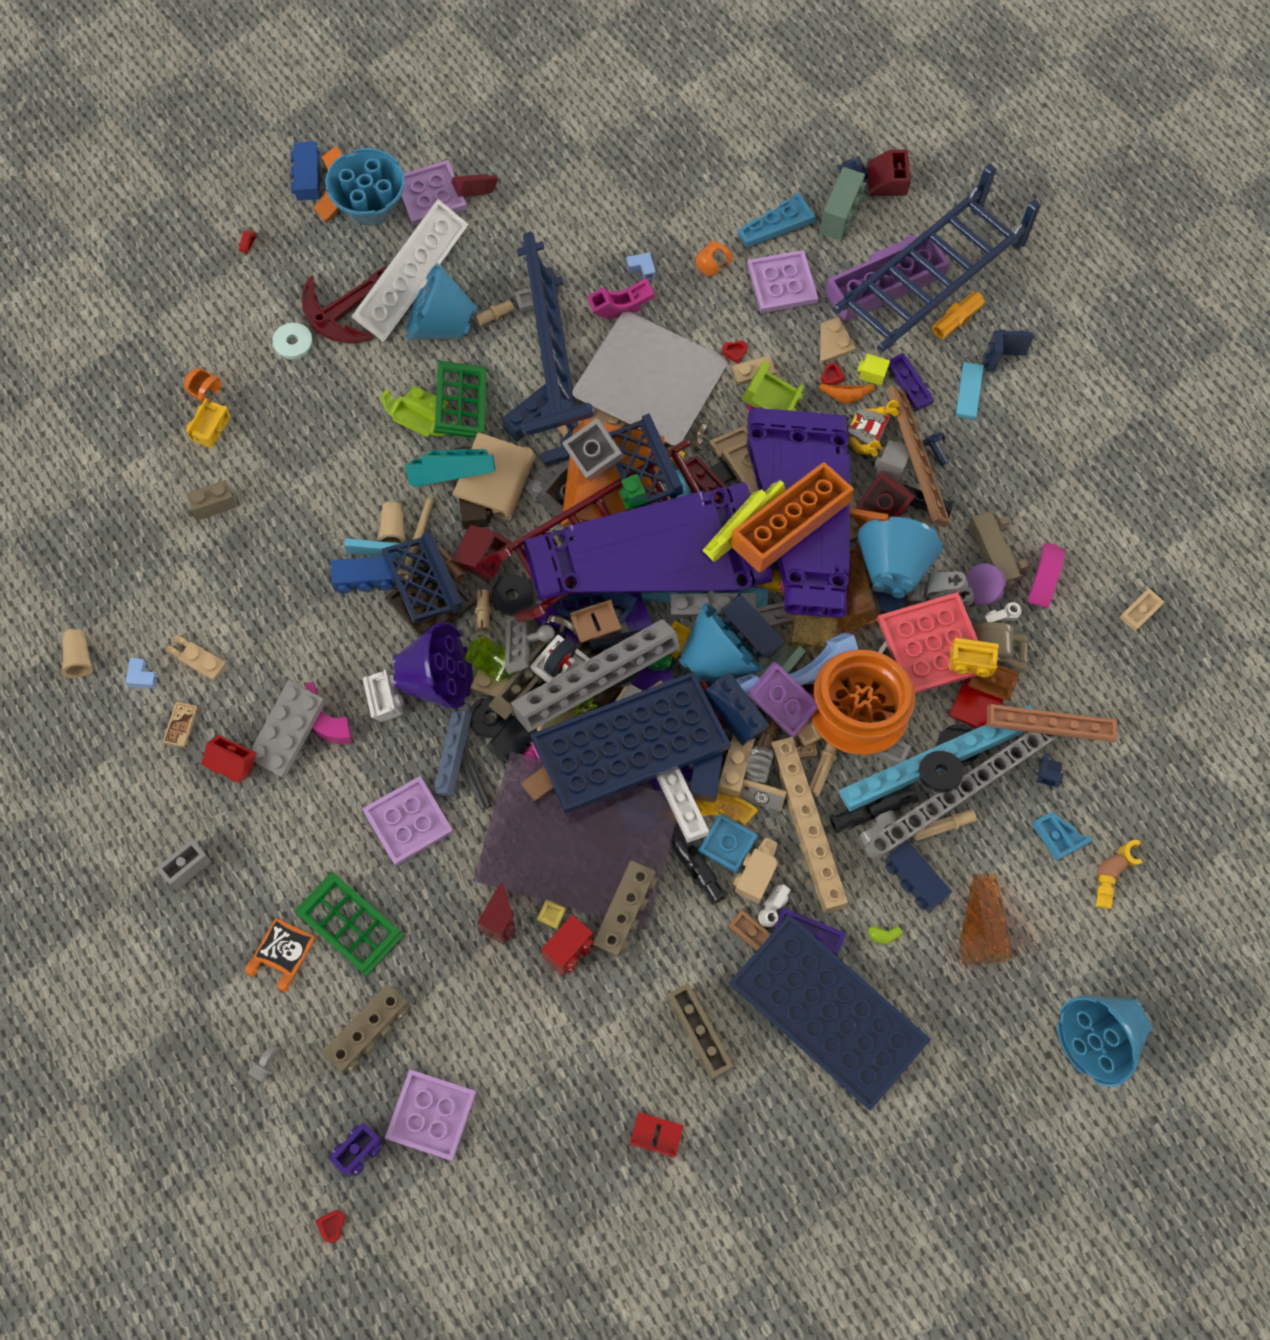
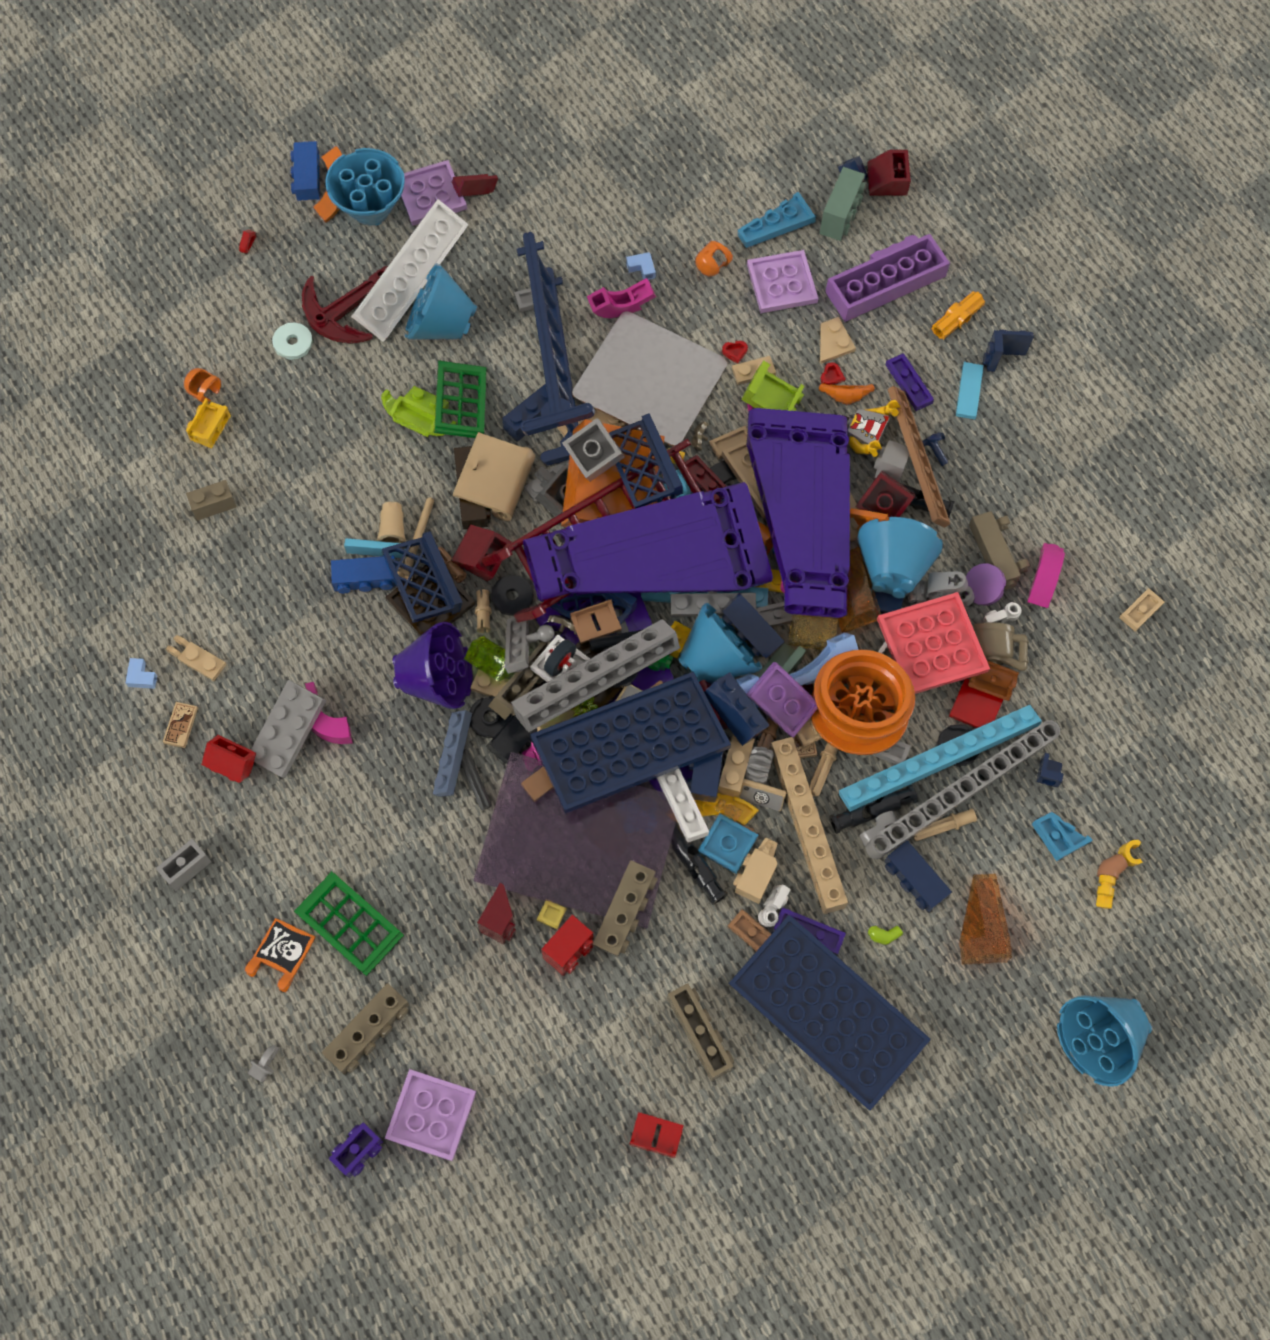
tan plant [61,629,93,679] -> none
red tile [315,1210,346,1243] -> none
lavender plate [362,776,454,866] -> none
white hinge [363,669,404,722] -> none
teal wedge [405,449,496,487] -> none
tan pin [473,299,514,327] -> none
green brick [619,474,647,511] -> none
neon yellow wedge [702,480,786,562] -> none
orange brick [730,462,854,573] -> none
dark blue piece [832,163,1041,353] -> none
neon yellow brick [857,353,890,386] -> none
black tile [918,751,964,793] -> none
yellow hinge [949,638,999,677] -> none
nougat tile [987,704,1117,742] -> none

